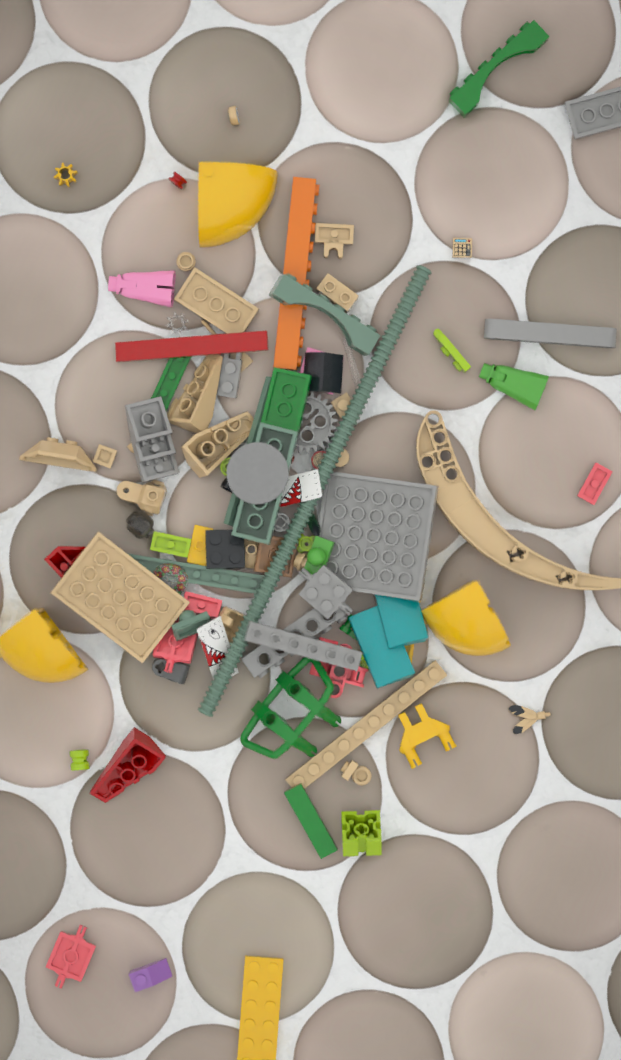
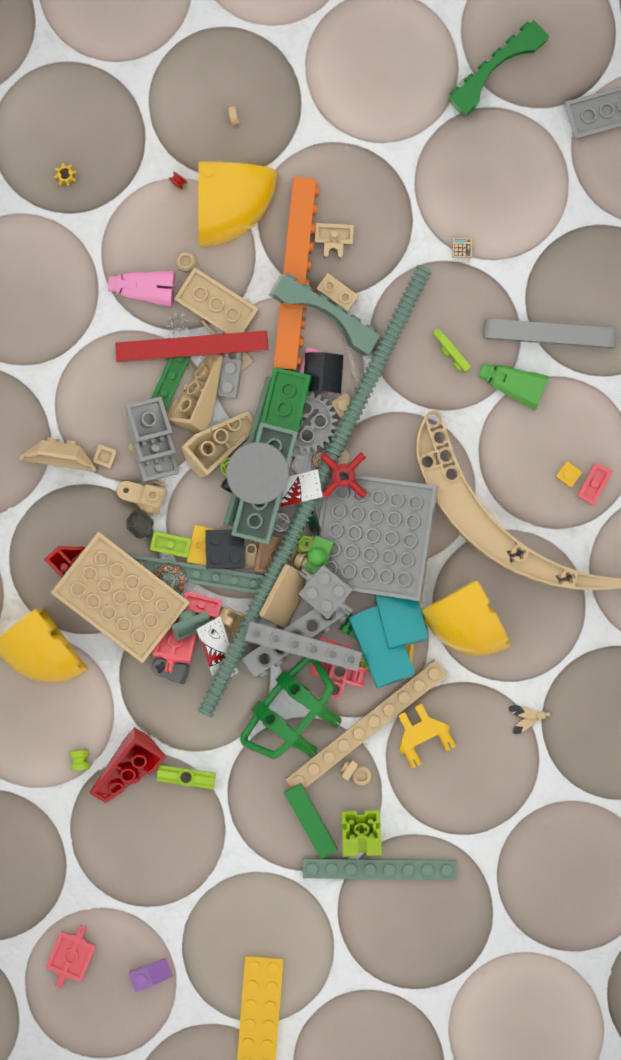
none -> lime piece [157,765,216,790]
none -> tan tile [259,564,307,628]
none -> sand green plate [303,858,457,880]
none -> red bar [320,452,367,499]
none -> yellow plate [555,461,583,488]

